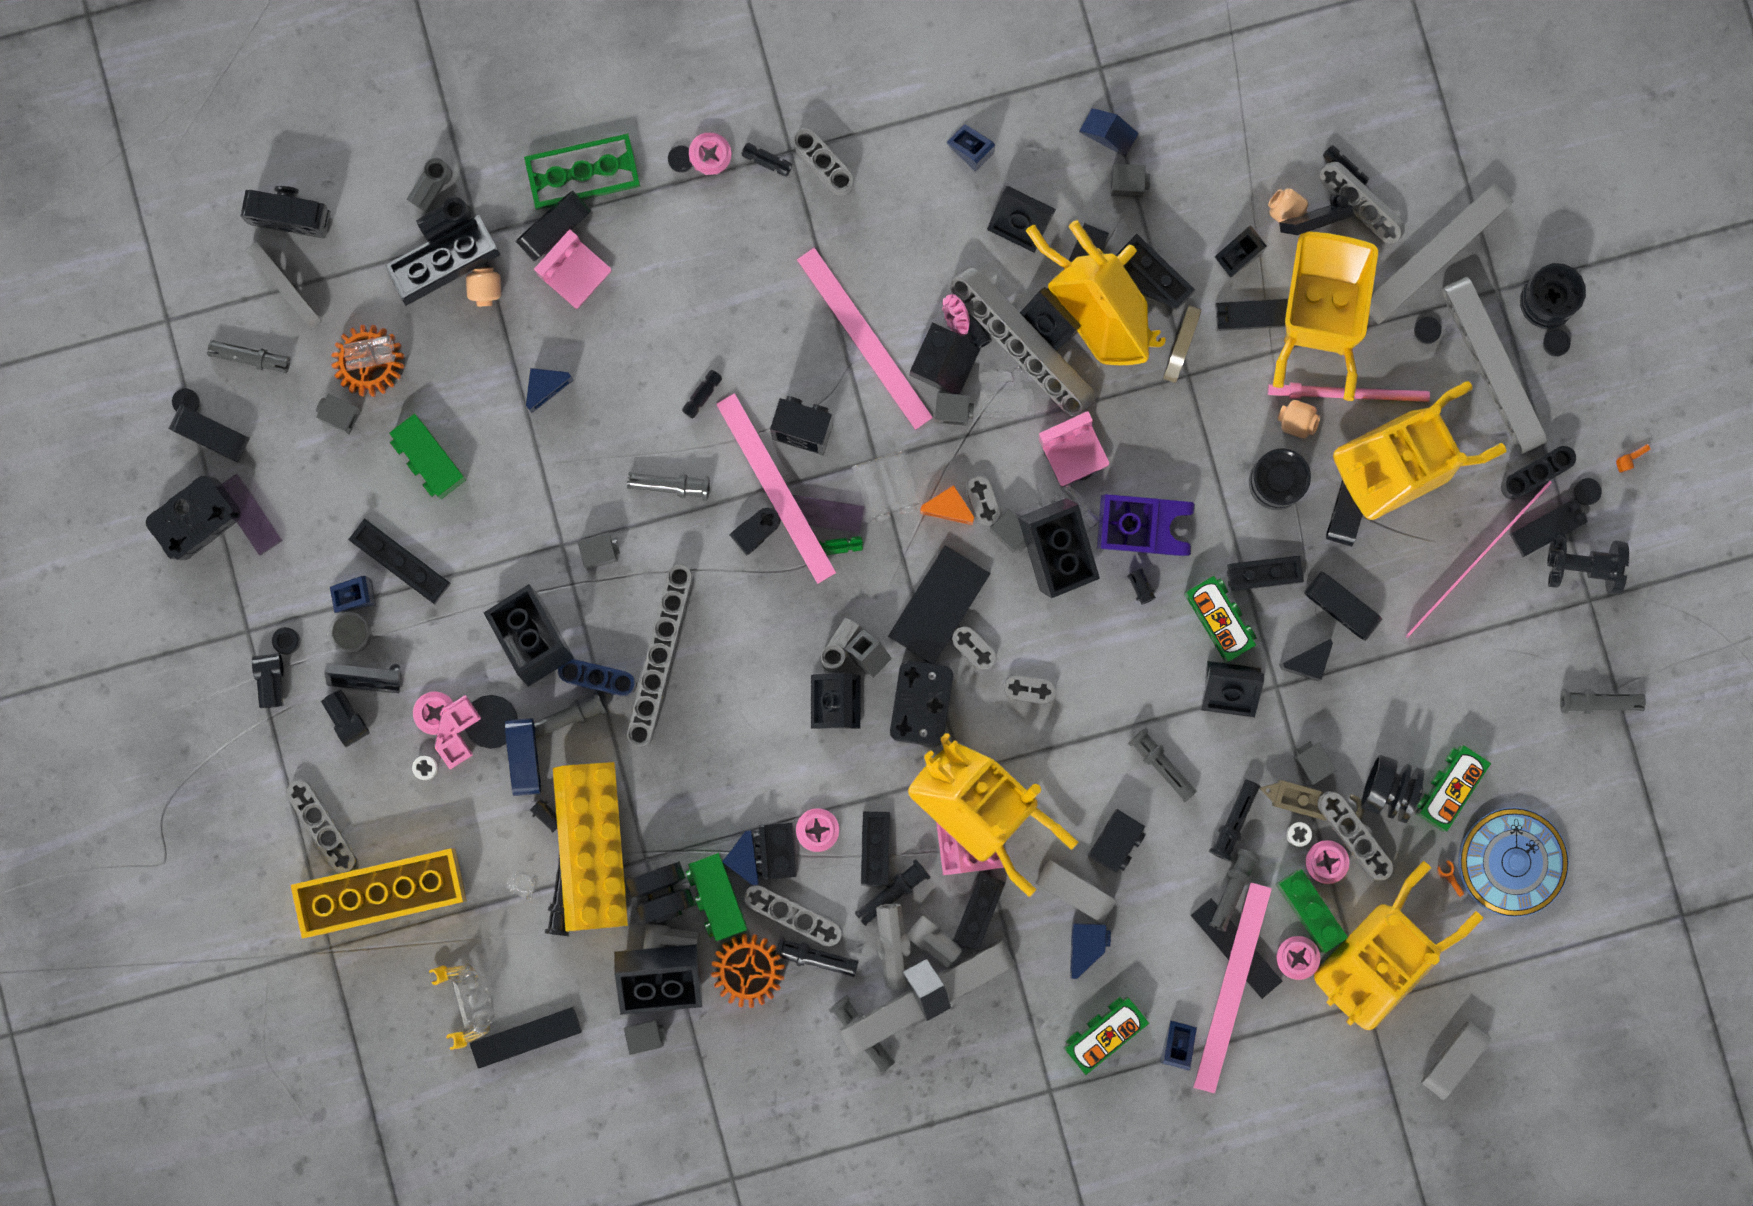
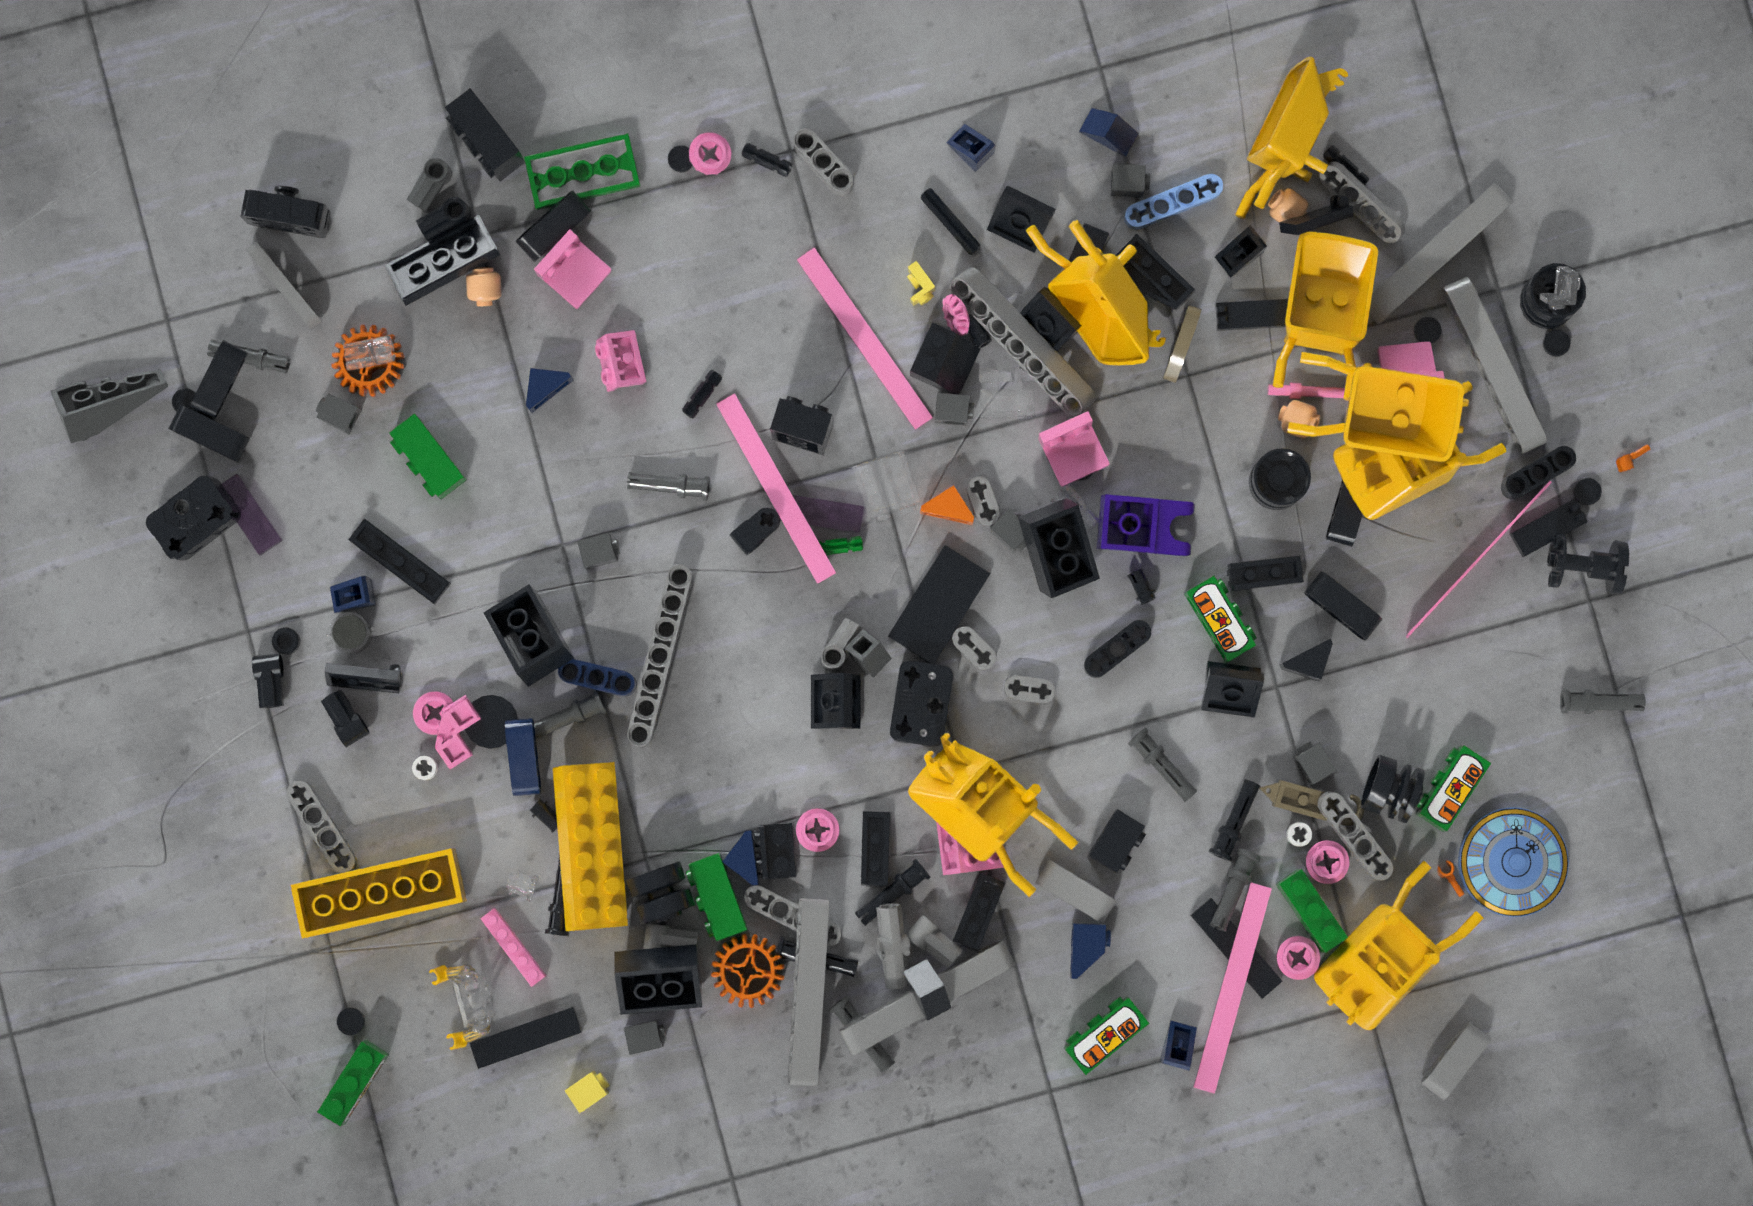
none -> dark grey wedge [50,369,168,443]
none -> black beam [189,340,248,420]
none -> green brick [317,1040,389,1127]
none -> black piece [337,1008,365,1035]
none -> black brick [444,88,525,182]
none -> bright pink piece [481,908,546,987]
none -> light yellow brick [565,1071,610,1113]
none -> bright pink bracket [595,330,646,392]
none -> light grey beam [788,899,829,1086]
none -> light yellow bracket [907,261,935,306]
none -> black axle [921,188,980,255]
none -> black beam [1084,620,1151,678]
none -> light blue beam [1124,174,1223,230]
none -> yellow piece [1235,56,1348,219]
none -> yellow piece [1287,352,1469,462]
none -> bright pink bracket [1377,342,1445,379]
none -> clear bracket [1540,266,1580,309]

